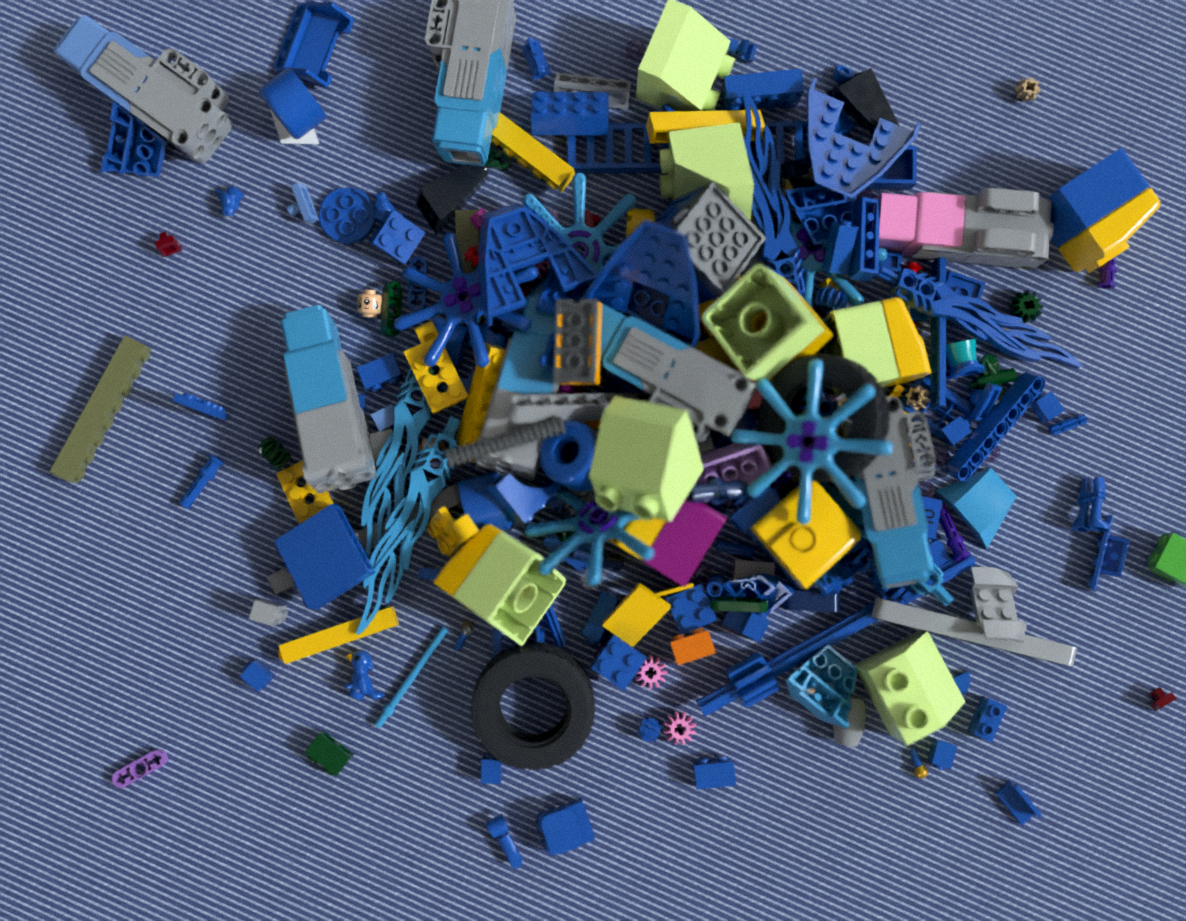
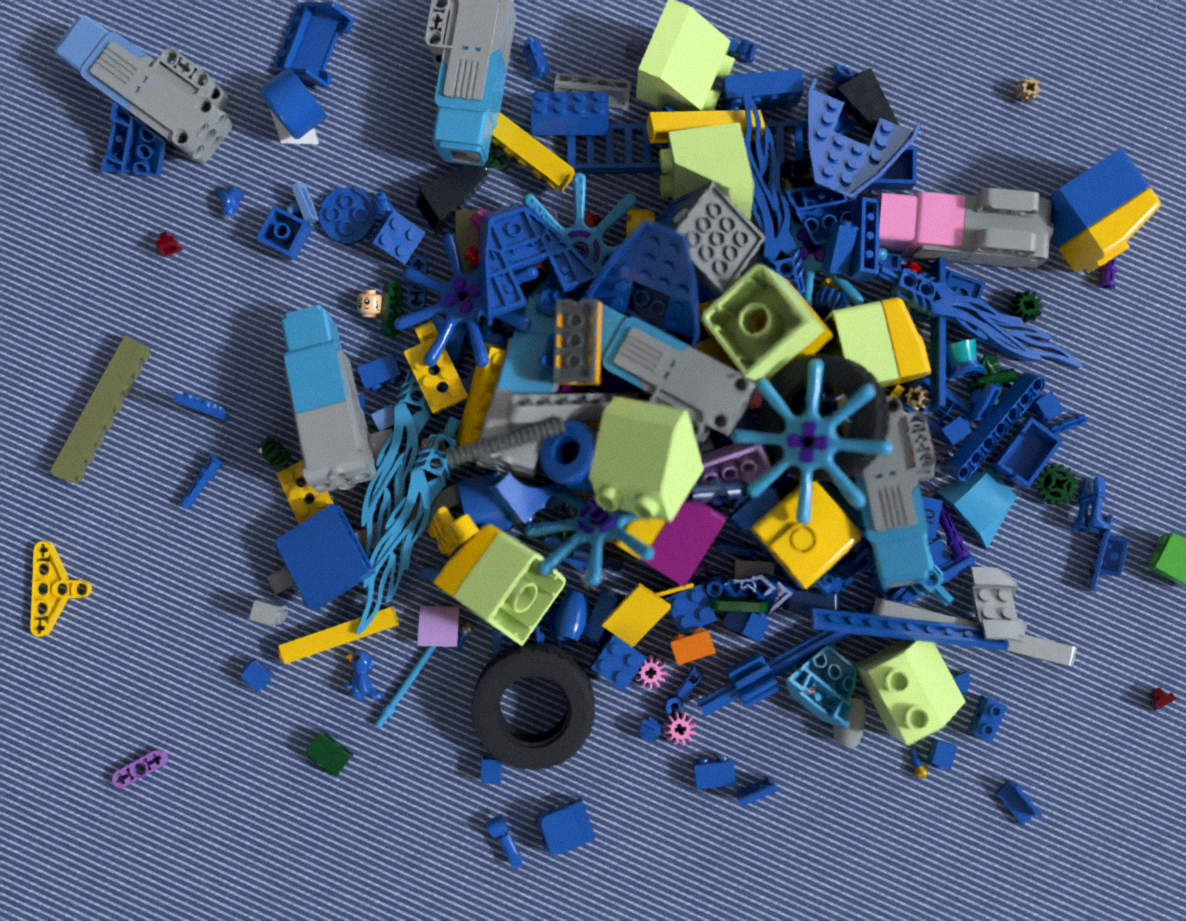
none -> yellow beam [30,541,92,637]
none -> blue brick [256,205,312,261]
none -> lavender slope [417,606,460,647]
none -> blue piece [555,591,588,643]
none -> blue piece [663,666,704,715]
none -> blue tile [735,777,779,807]
none -> blue plate [810,608,1009,651]
none -> blue piece [990,417,1063,489]
none -> dark green gear [1033,463,1078,505]

